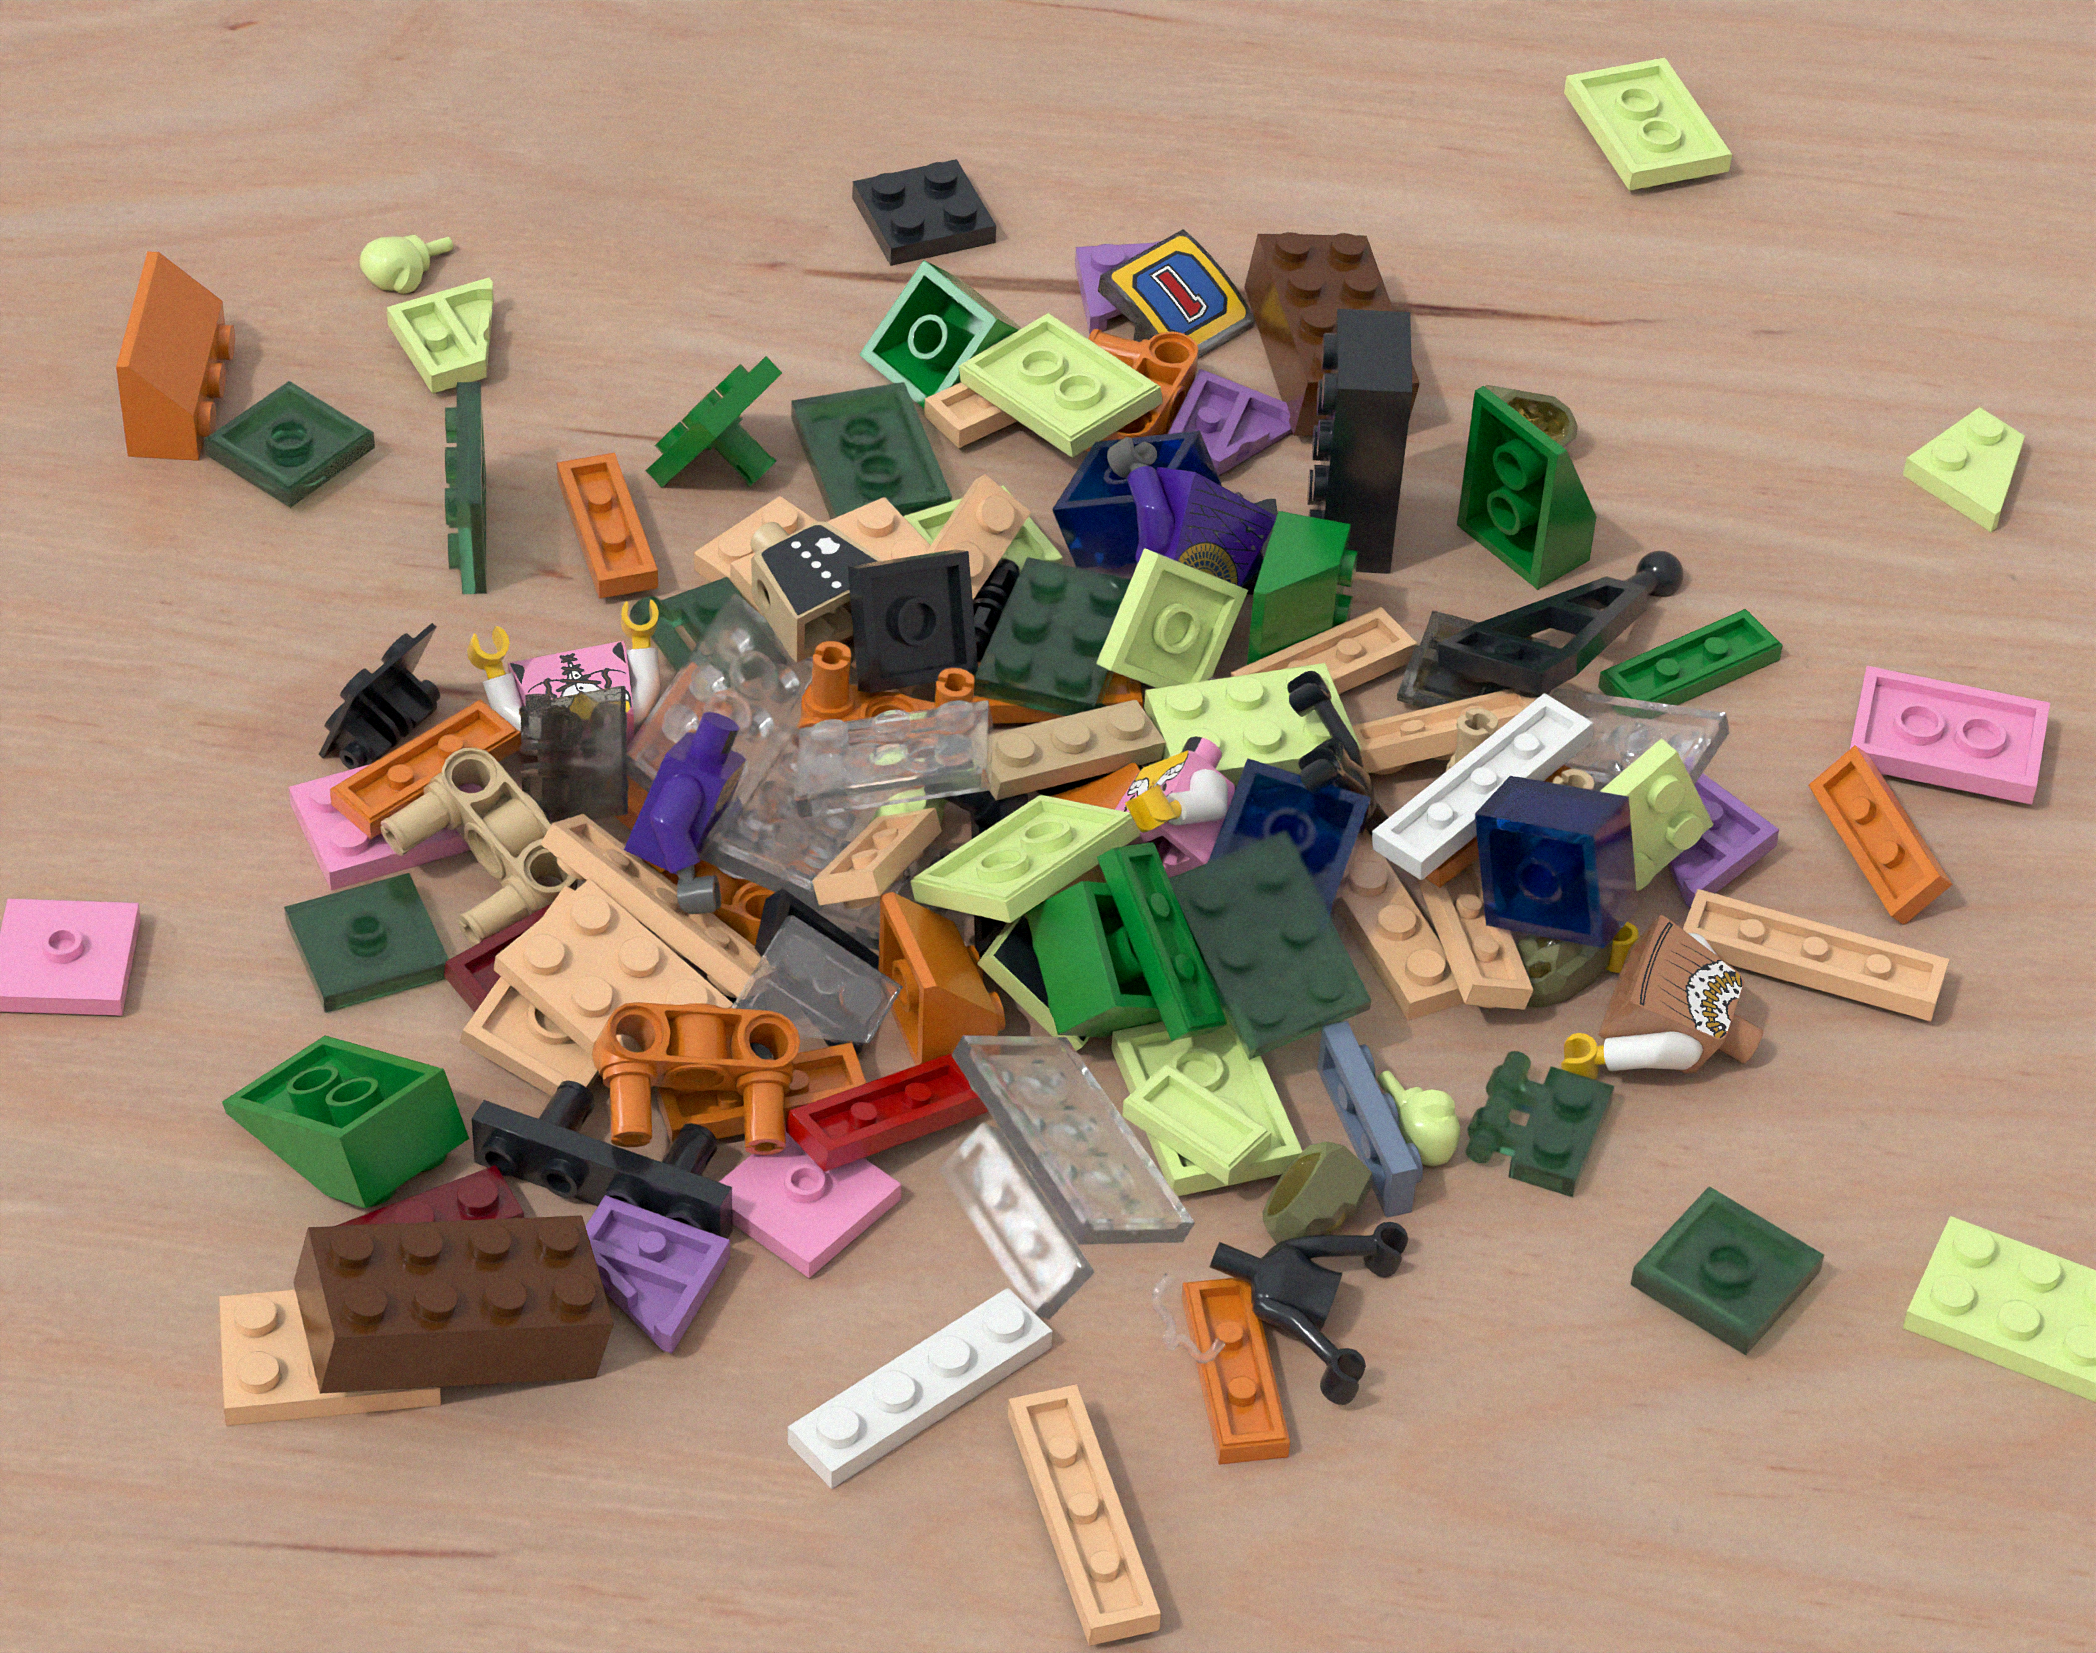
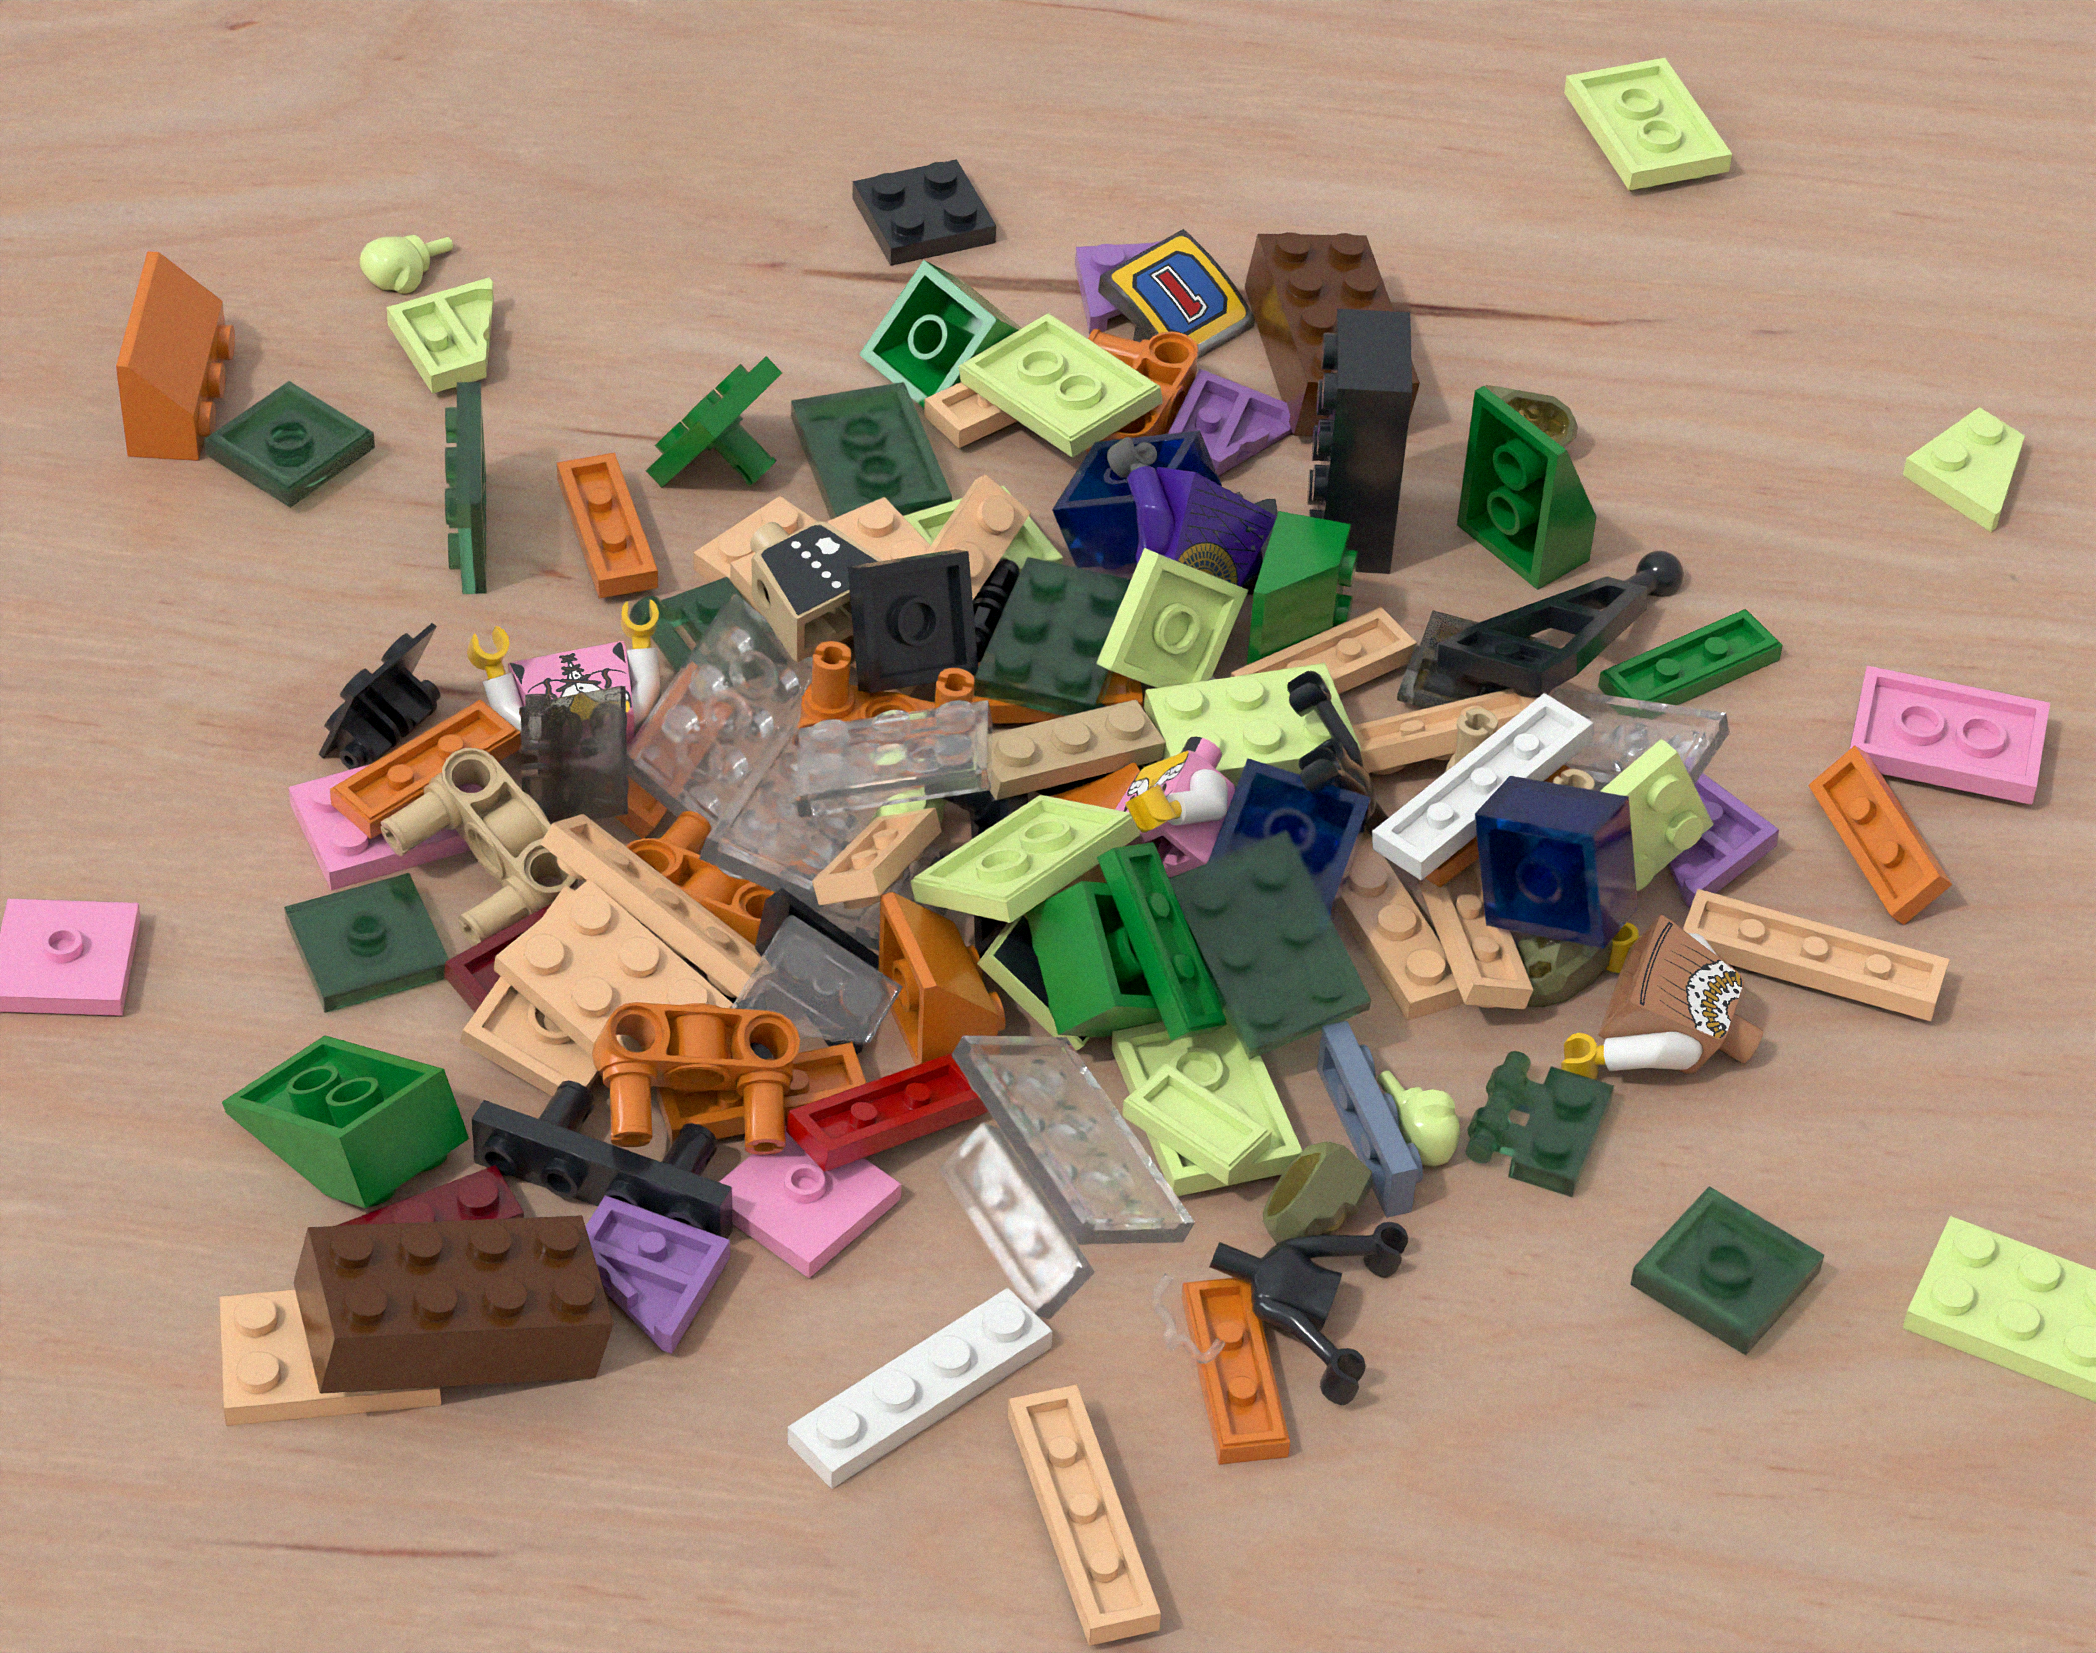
dark purple torso [624,712,763,914] -> none

